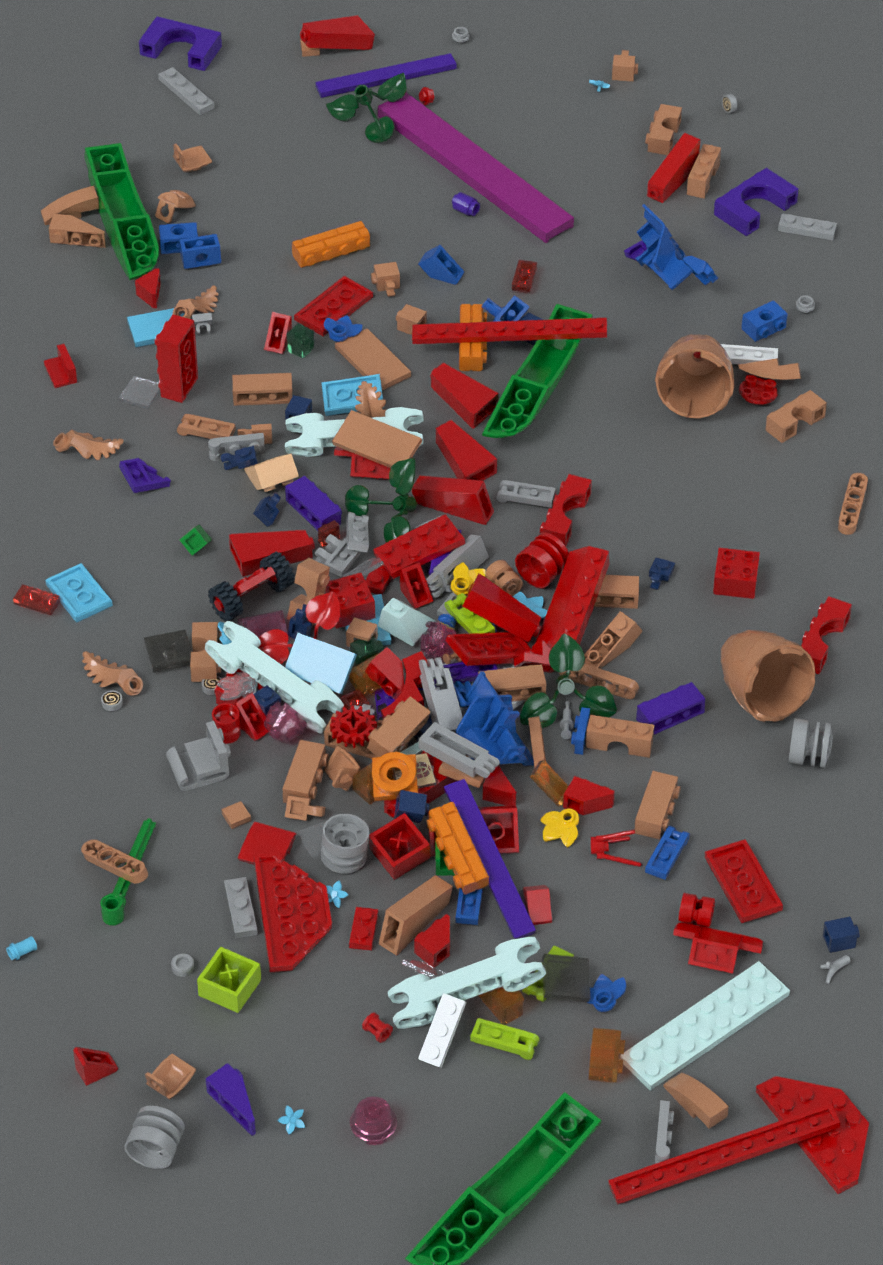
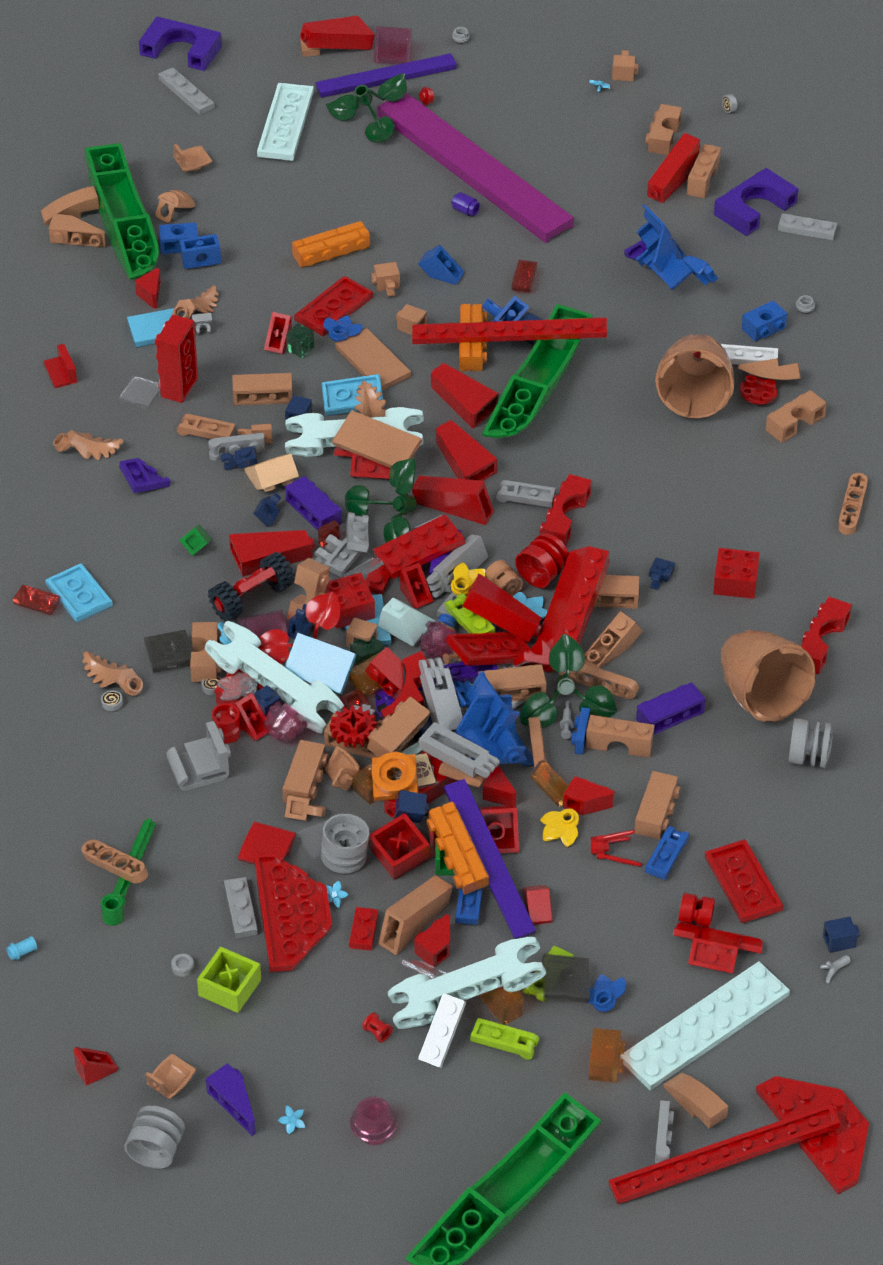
nougat tile [221,801,251,829] -> none
none -> light aqua plate [257,83,314,161]
none -> clear pink slope [374,26,412,64]

